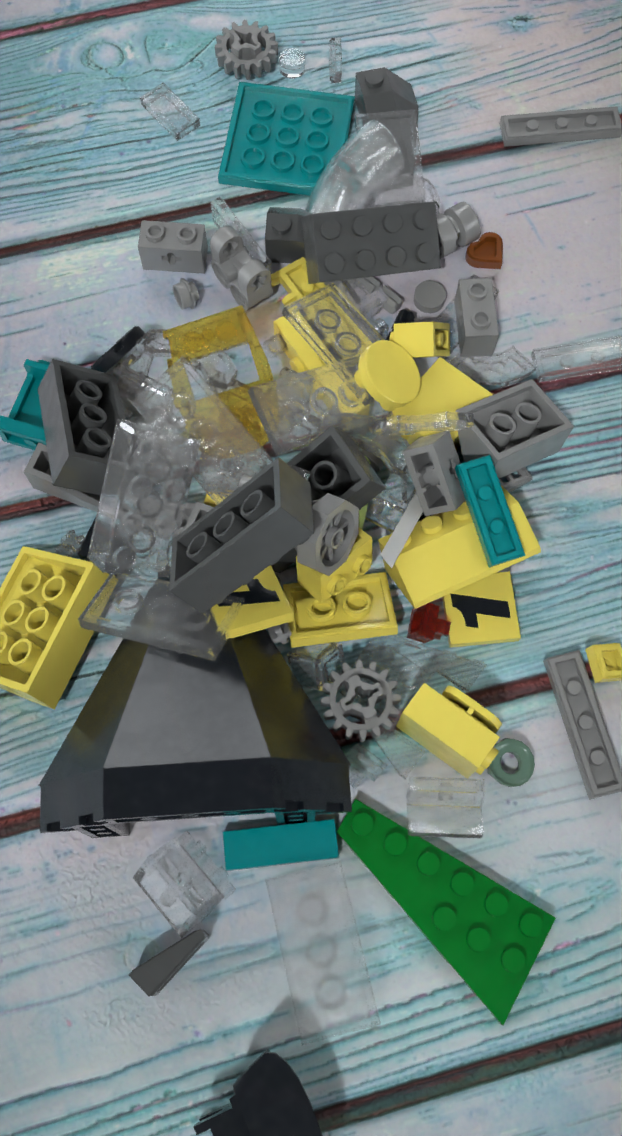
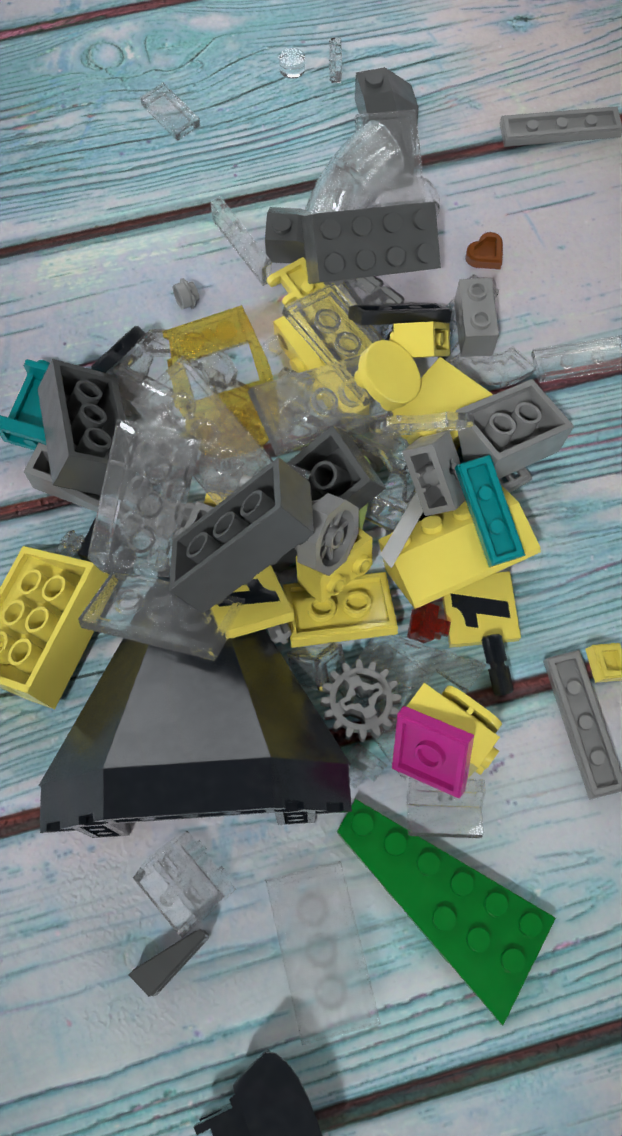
light grey brick [138,220,208,274] -> none
light grey piece [210,225,273,311] -> none
light grey gear [215,20,278,80] -> none
teal tile [218,81,355,199] -> none
teal tile [223,819,339,871] -> none
light grey tile [414,280,446,313] -> none
light grey wheel [436,202,481,259] -> none
sand green piece [487,738,535,787] -> none
none -> black tile [348,303,452,326]
none -> dark pink tile [392,706,474,799]
none -> black piece [481,634,514,696]

